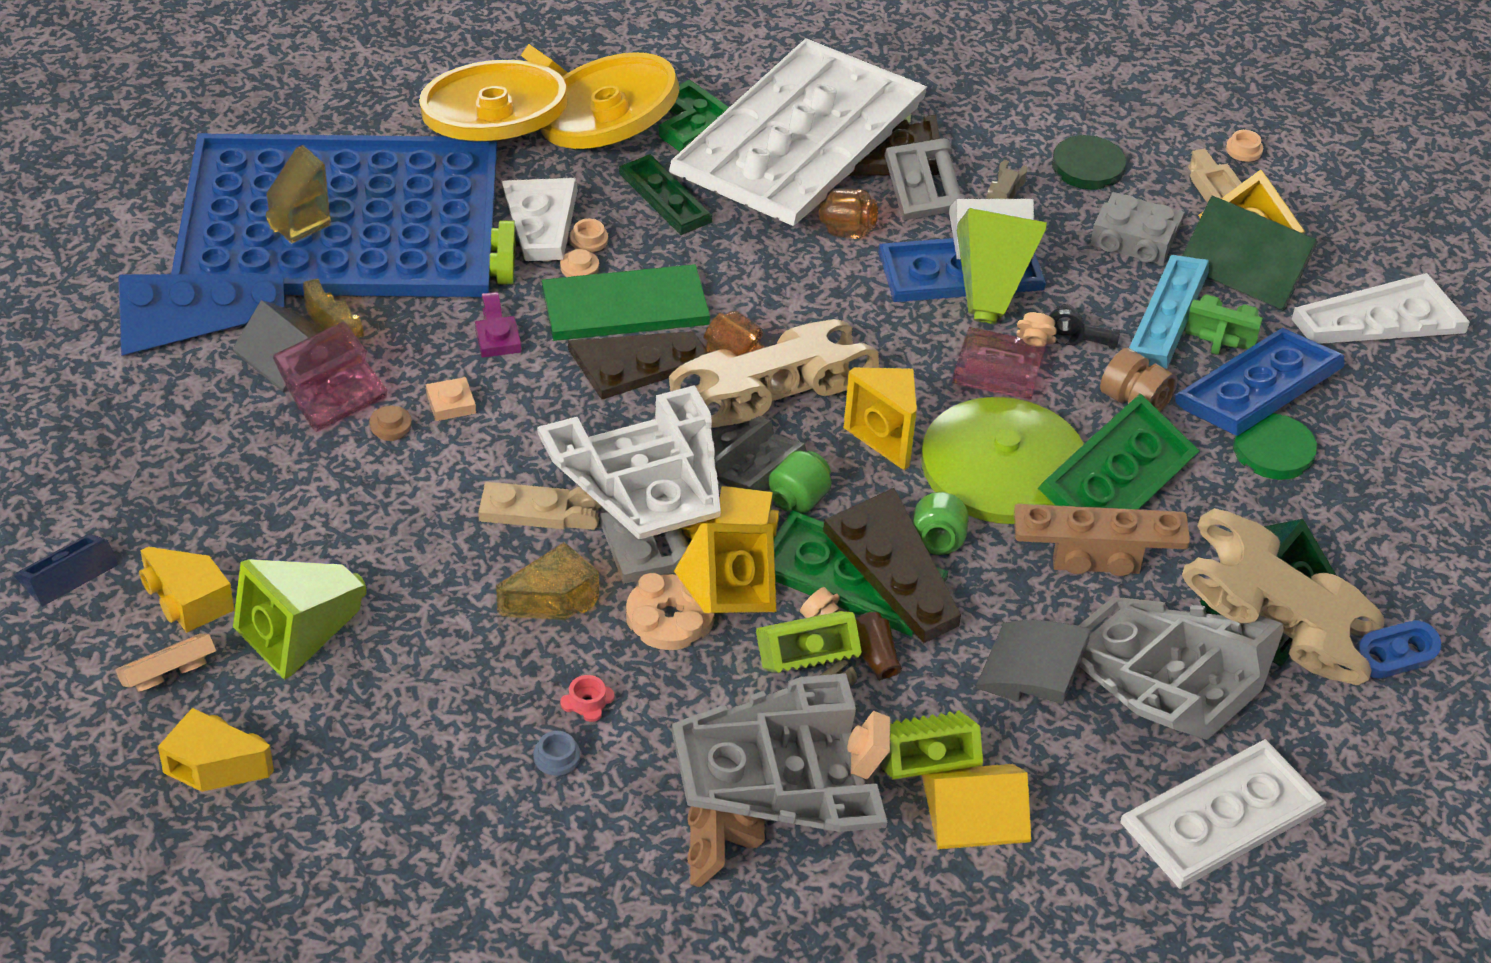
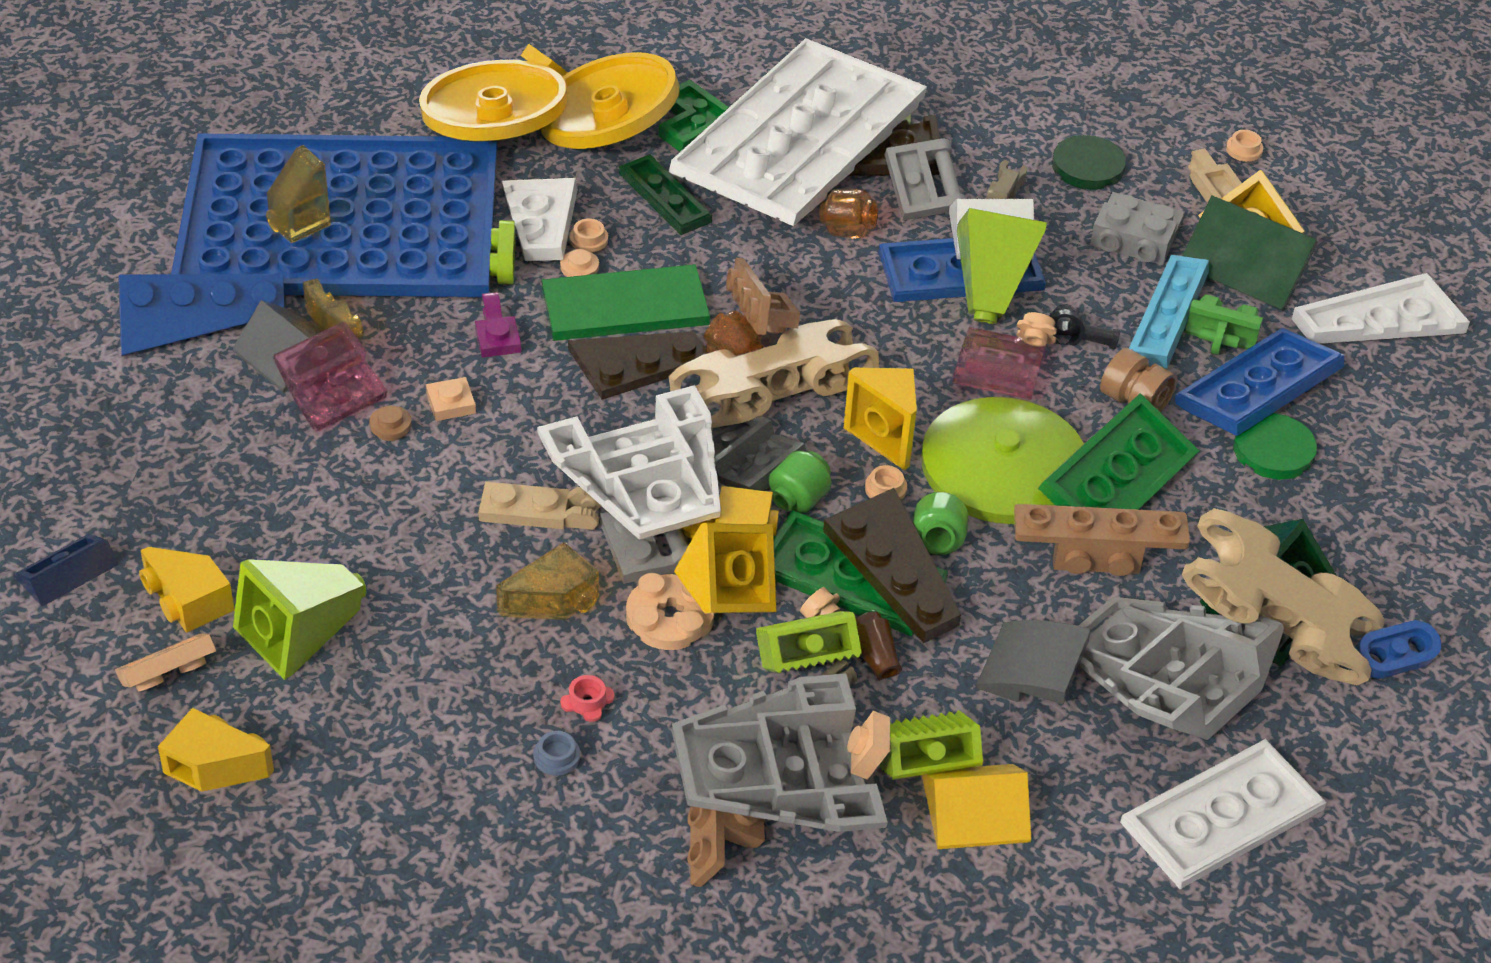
none -> medium nougat bracket [726,258,800,335]
none -> light nougat plate [865,465,907,500]

